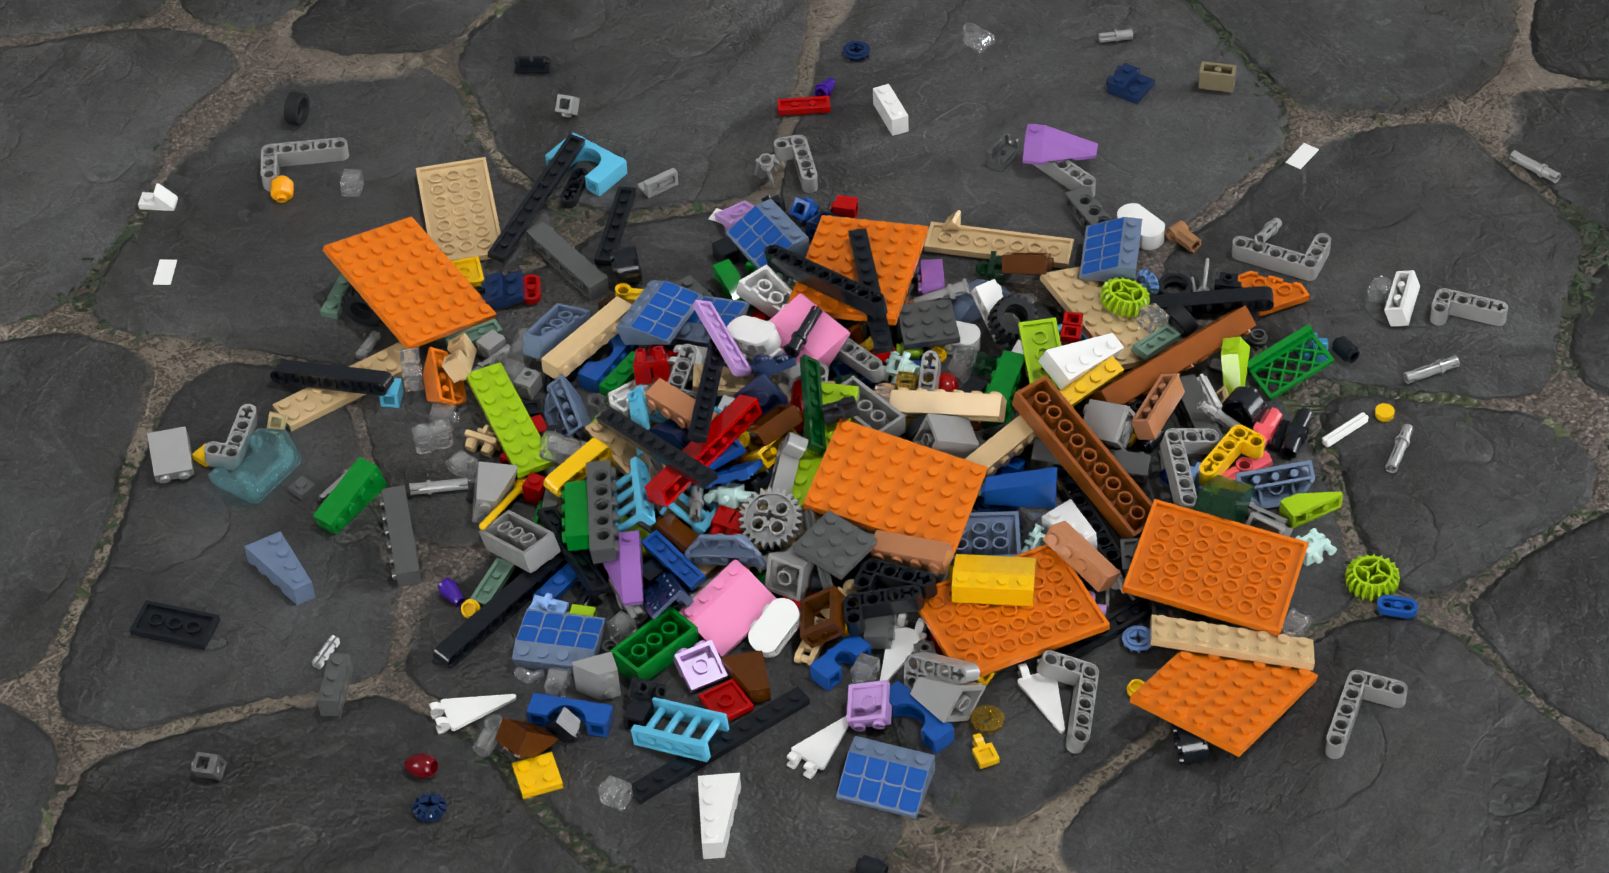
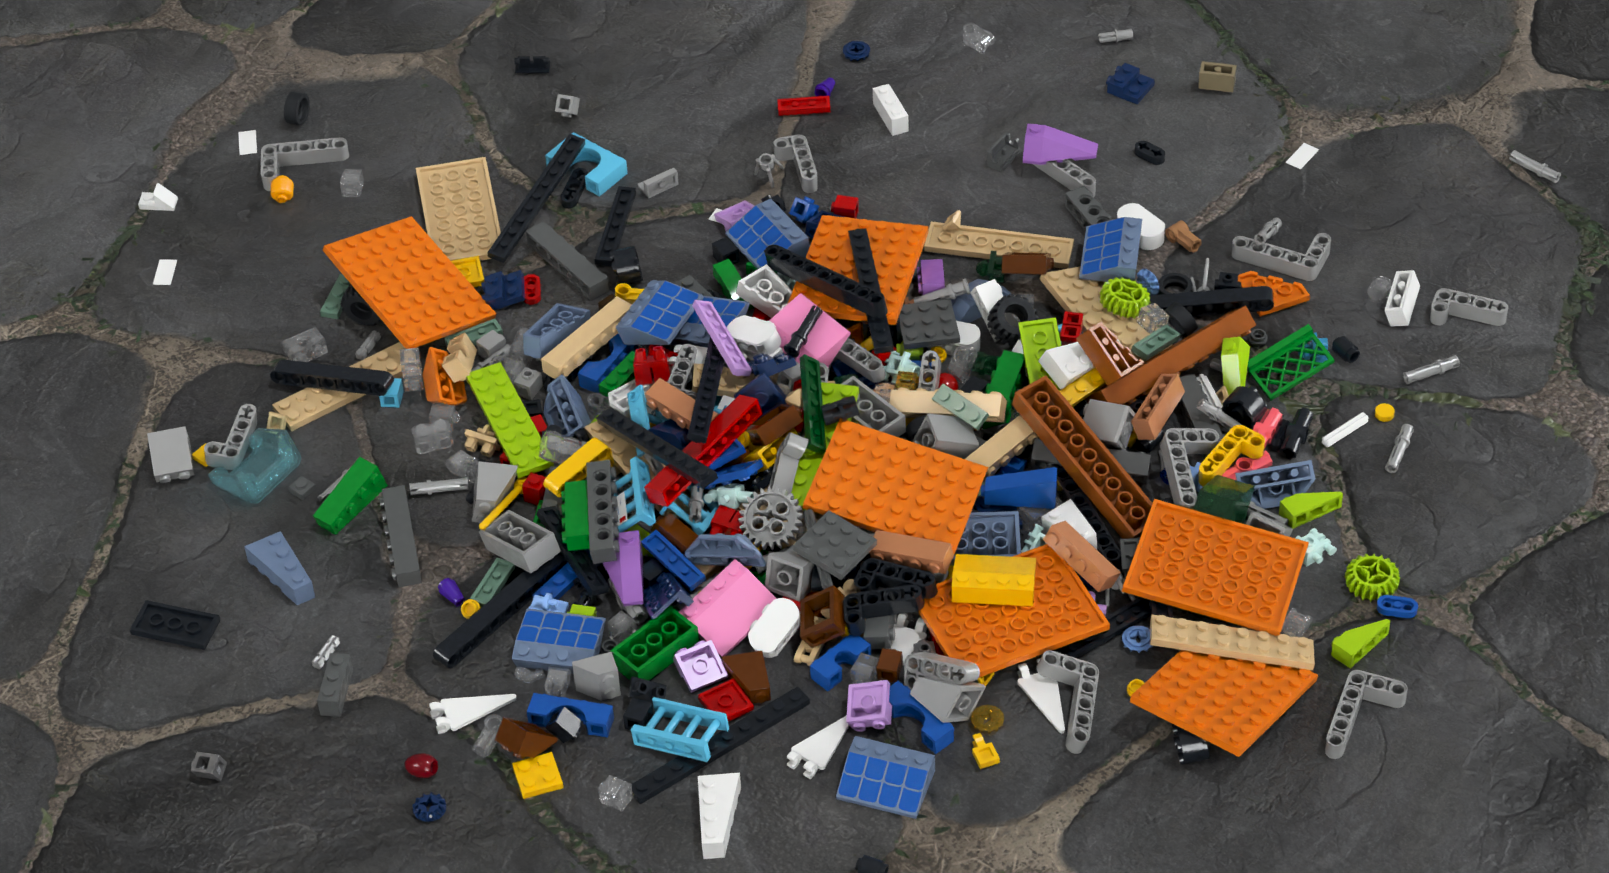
none -> white sticker [238,130,257,155]
none -> clear brick [282,327,328,362]
none -> white sticker [615,492,628,526]
none -> tan slope [785,389,803,409]
none -> reddish brown brick [877,648,903,683]
none -> sand green plate [932,384,989,430]
none -> dark orange wedge [1076,322,1145,386]
none -> black beam [1135,141,1165,165]
none -> lime slope [1331,619,1390,669]

